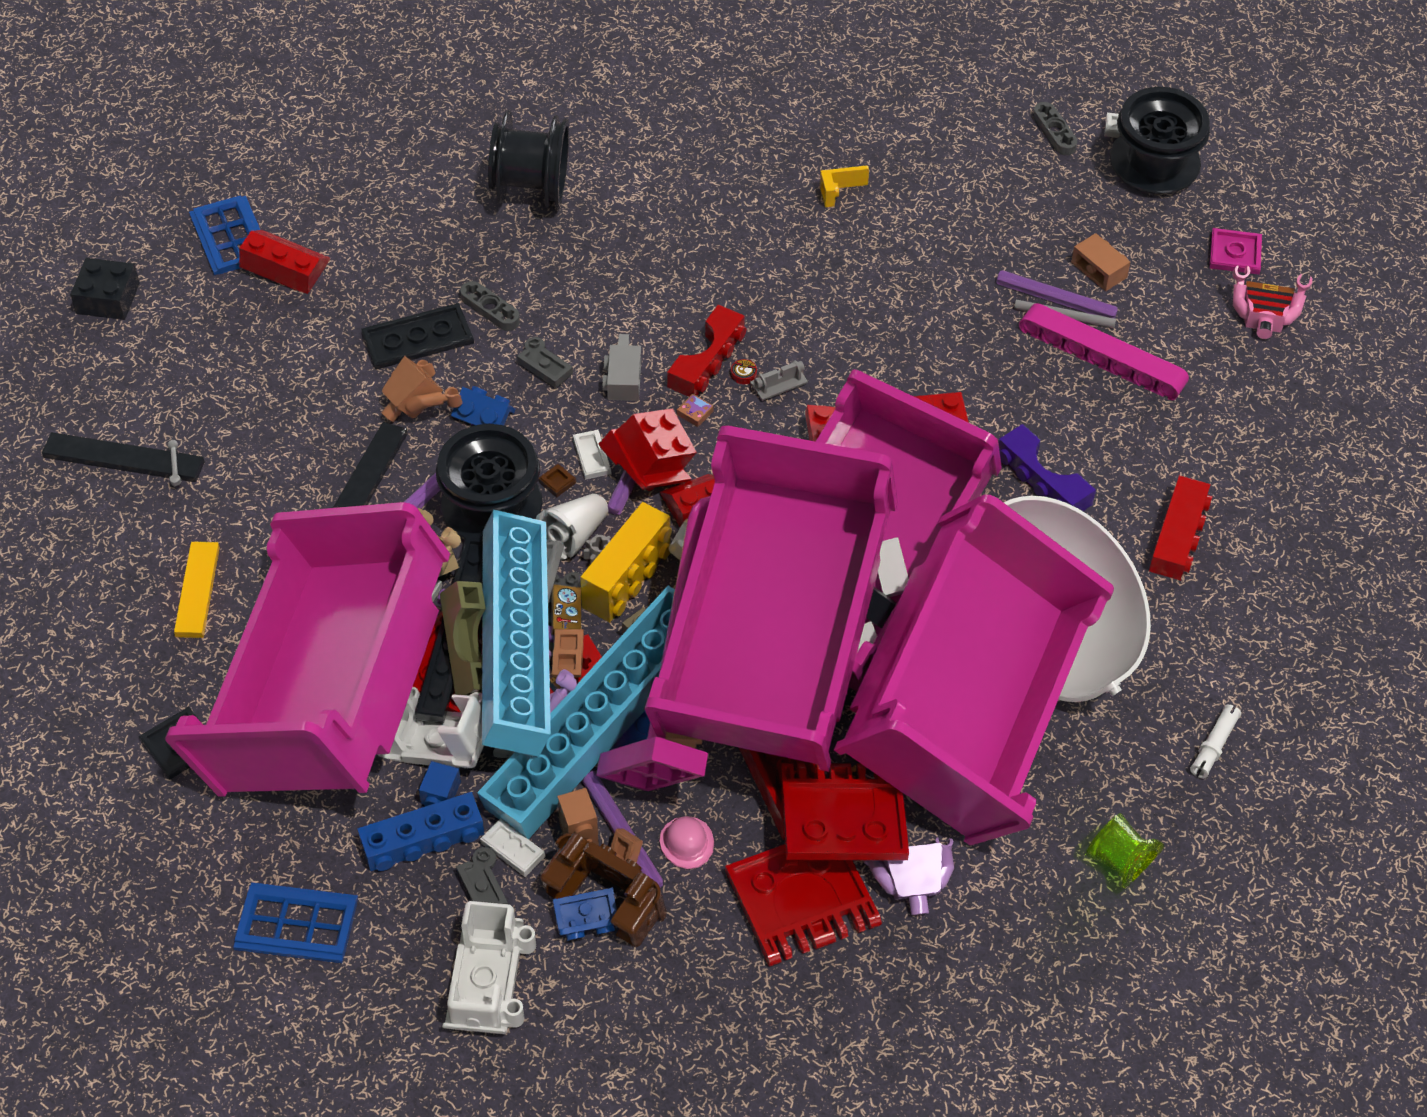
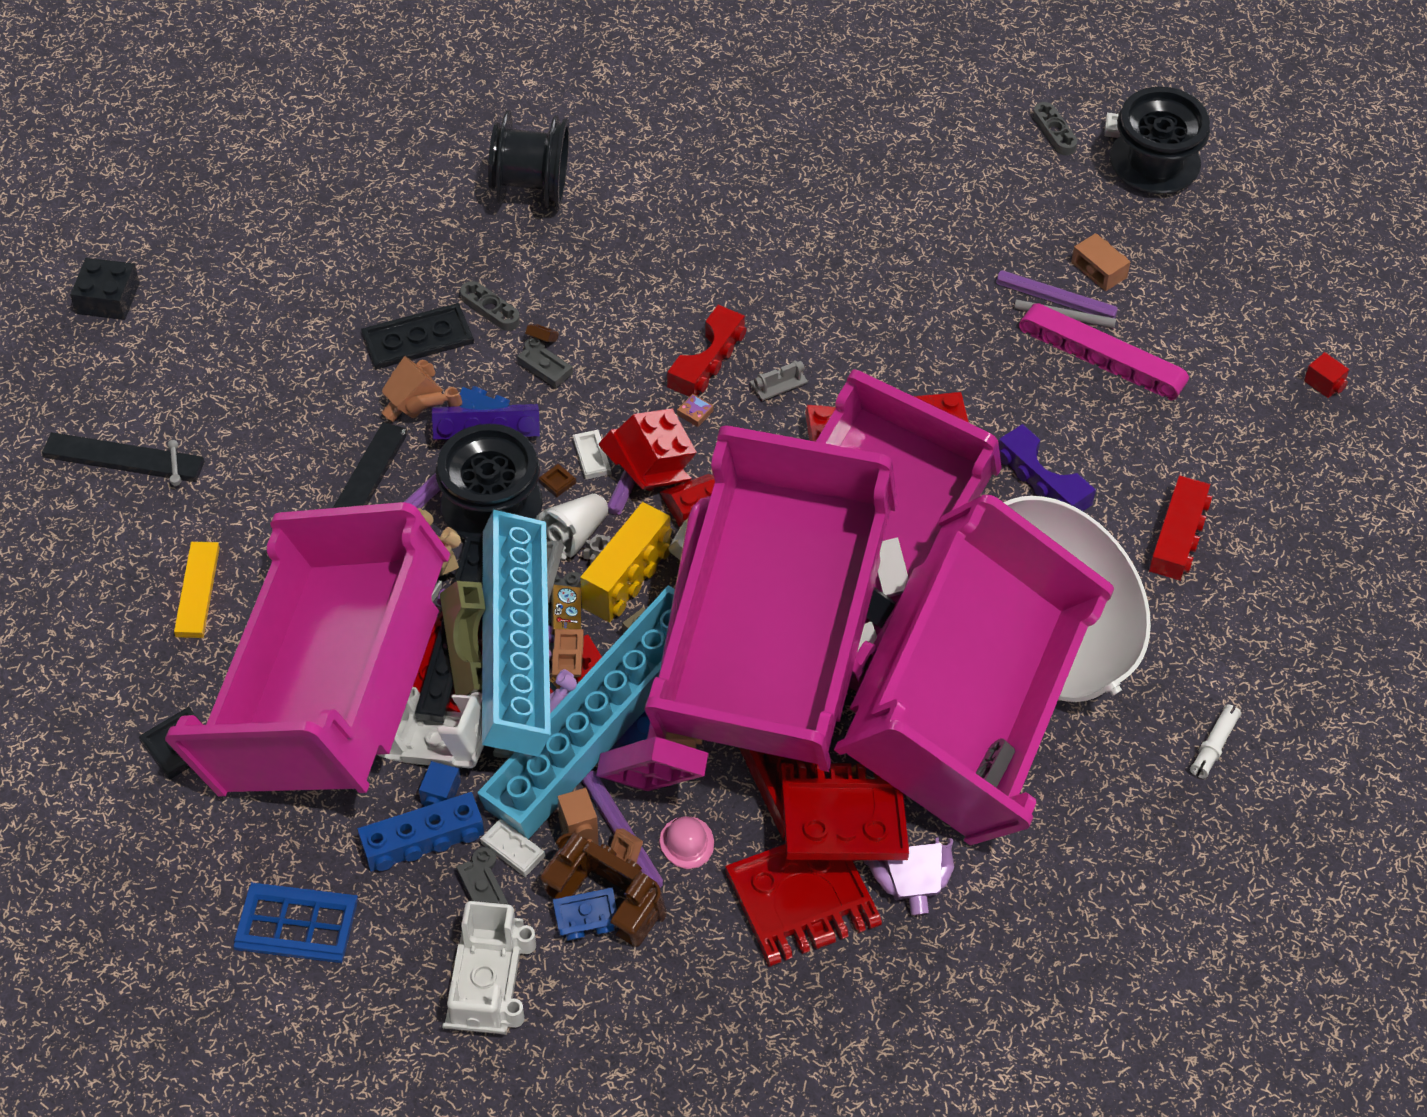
blue piece [189,195,260,275] -> none
red slope [239,230,330,294] -> none
light grey hinge [603,334,641,401] -> none
tile [731,359,757,384] -> none
yellow bracket [820,166,869,207] -> none
clear neon green hat [1086,813,1164,890] -> none
dark pink tile [1209,228,1262,274] -> none
bright pink torso [1232,265,1313,339] -> none
none -> dark purple arch [432,404,540,439]
none -> reddish brown tile [525,324,559,342]
none -> dark grey beam [976,738,1015,788]
none -> red brick [1304,352,1350,398]

